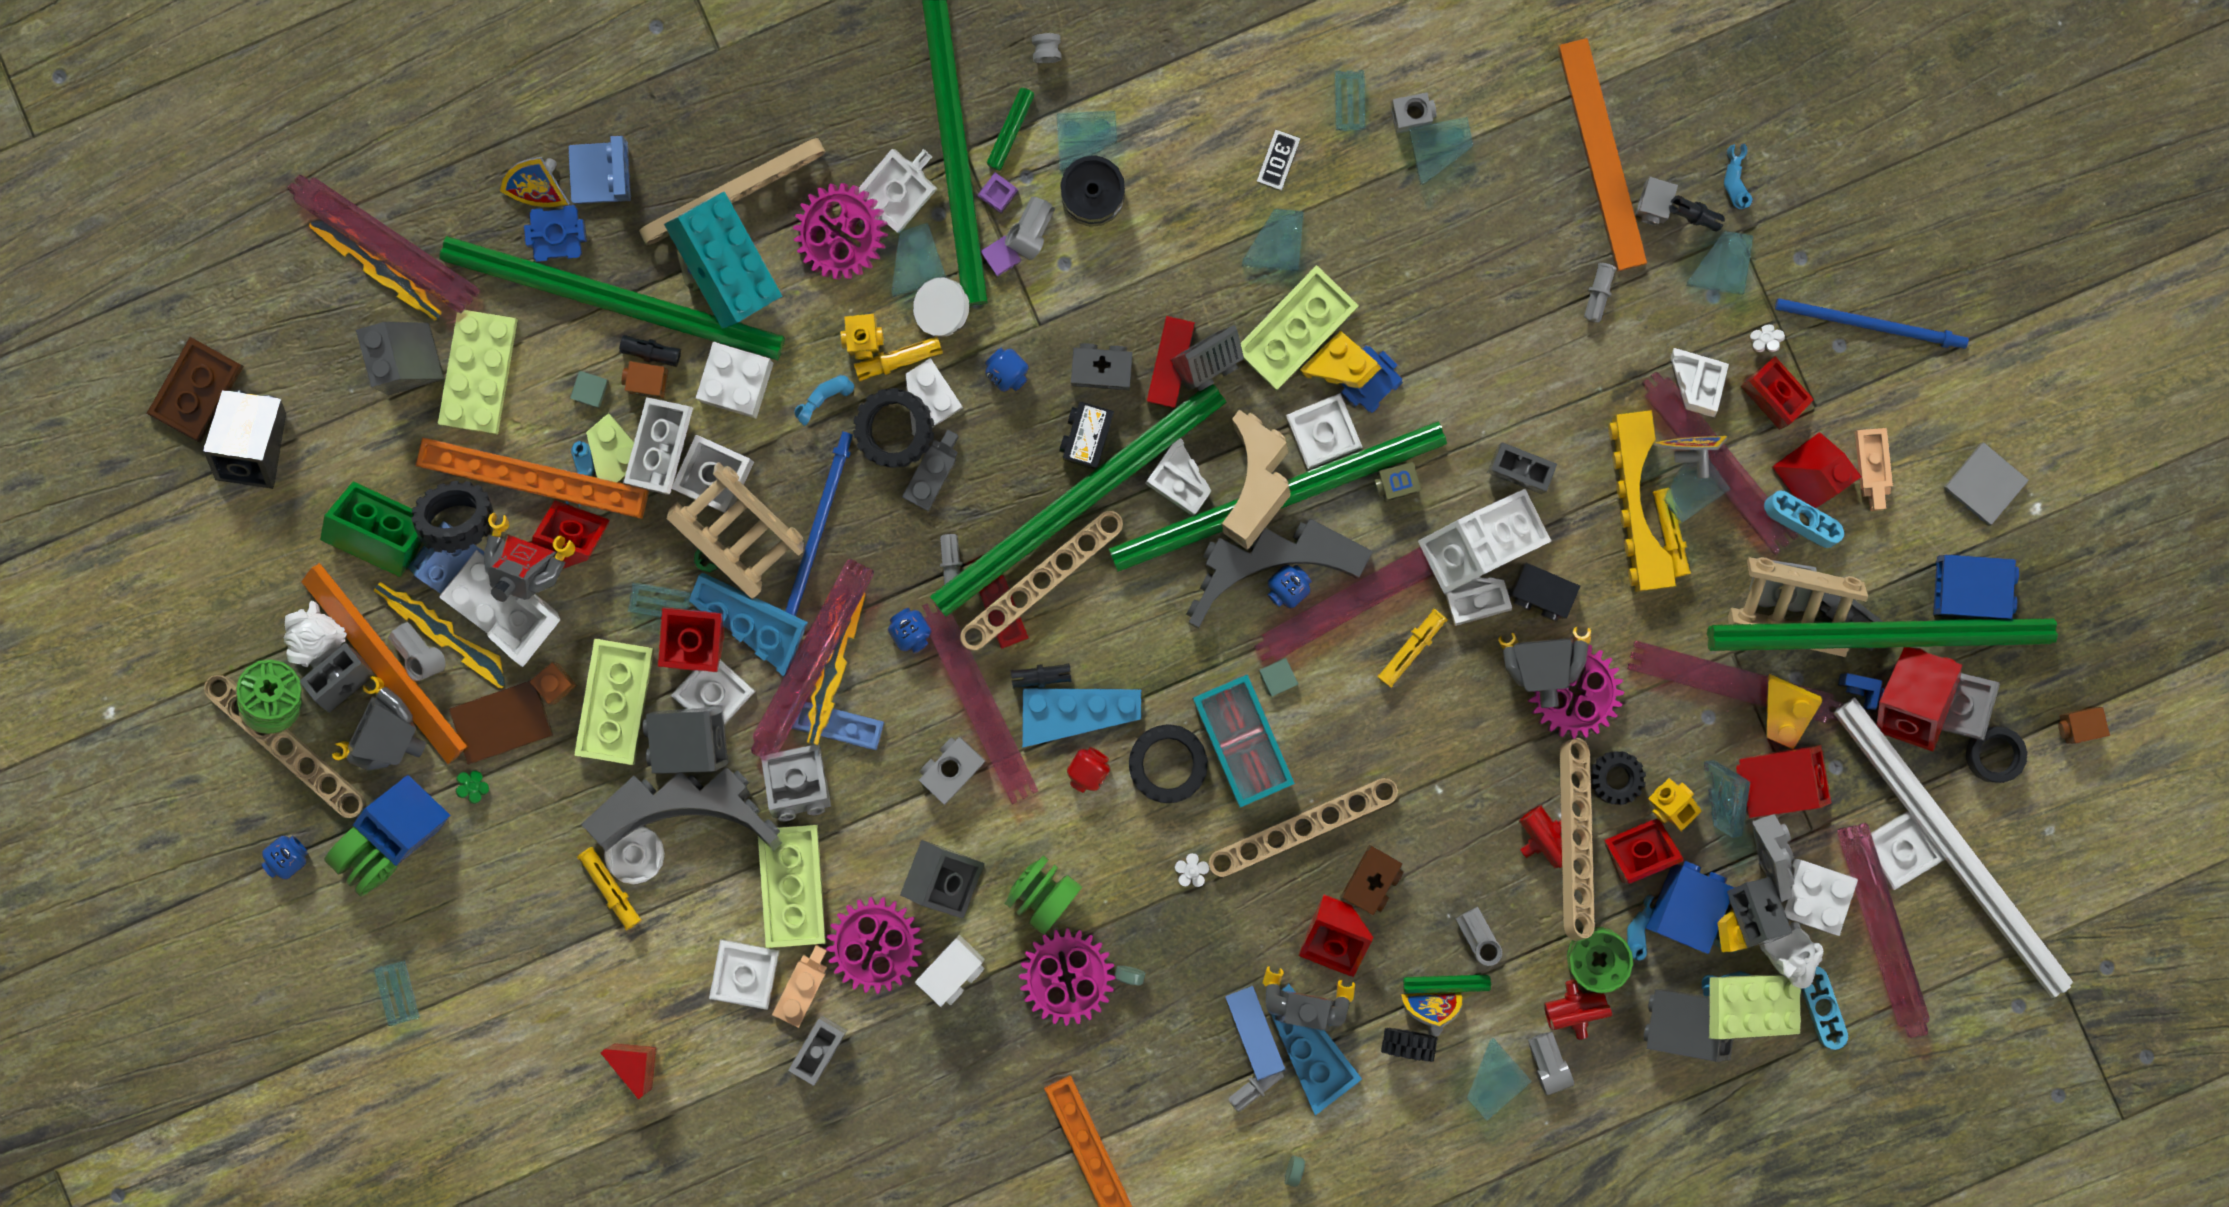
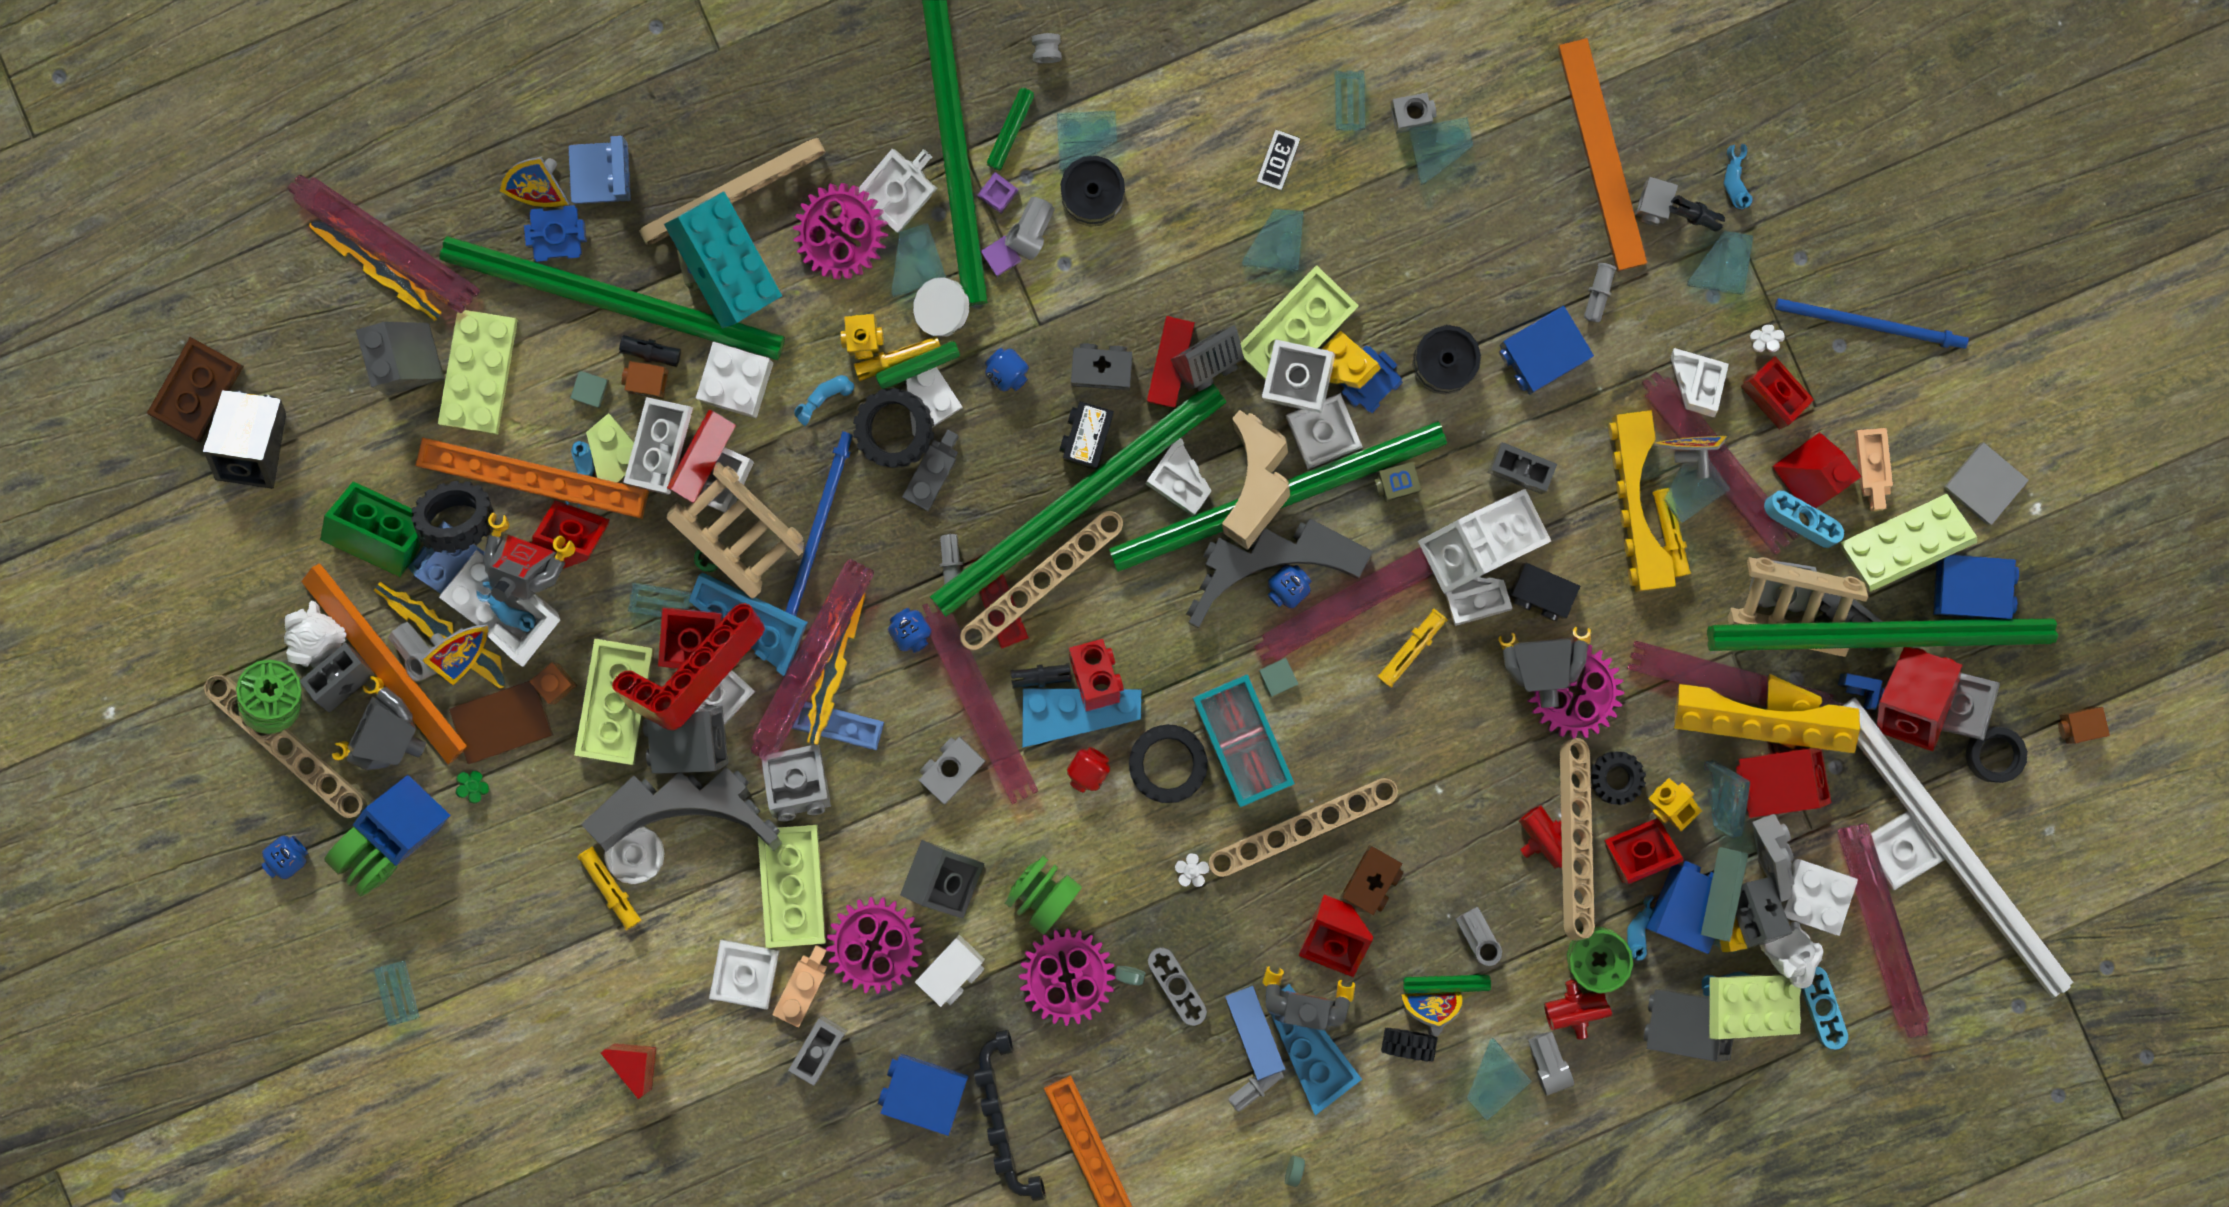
none -> shield [421,624,488,685]
none -> dark azure arm [476,581,536,632]
none -> red beam [612,603,765,730]
none -> tile [667,410,736,503]
none -> green axle [876,341,960,389]
none -> blue brick [878,1054,968,1136]
none -> black bar [974,1030,1046,1202]
none -> red brick [1069,639,1124,712]
none -> light grey beam [1148,947,1207,1026]
none -> white brick [1262,339,1335,413]
none -> black wheel [1412,325,1481,395]
none -> blue brick [1499,306,1594,395]
none -> yellow arch [1674,684,1860,753]
none -> sand green tile [1701,847,1748,942]
none -> yellowish green plate [1840,494,1977,592]

